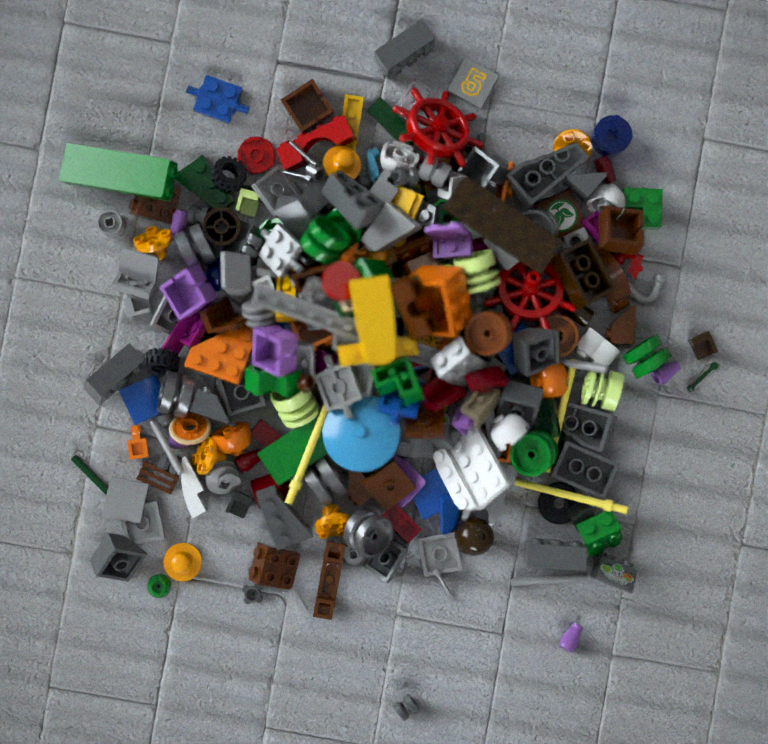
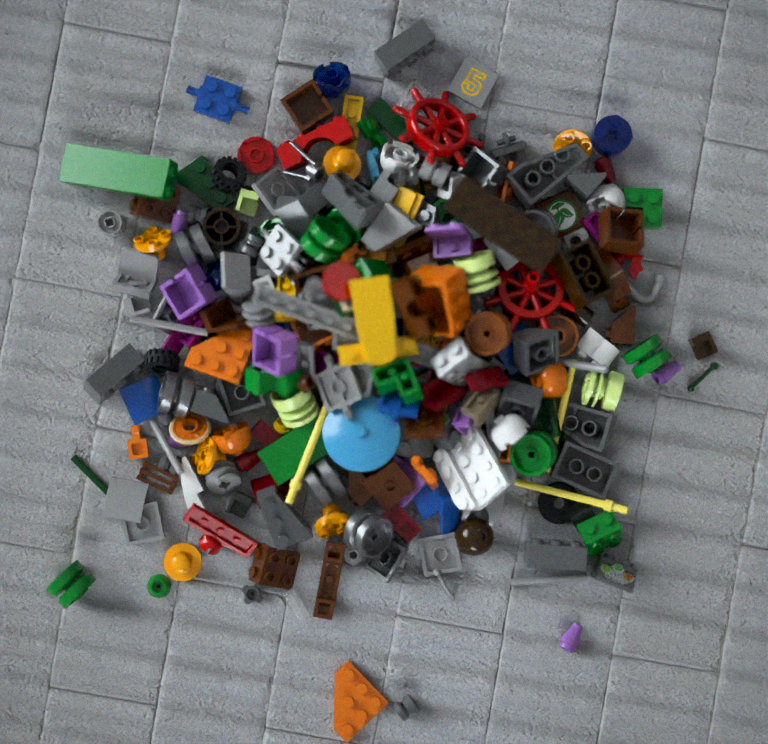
dark grey slope [89,533,147,582] -> none
none -> green wheel [46,560,96,609]
none -> light grey bar [130,315,208,337]
none -> red plate [183,503,258,558]
none -> yellow plate [273,417,292,434]
none -> clear blue cylinder [313,62,351,99]
none -> orange plate [334,660,389,743]
none -> green plate [356,113,387,148]
none -> orange plate [411,455,439,491]
none -> dark grey hips [490,132,527,165]

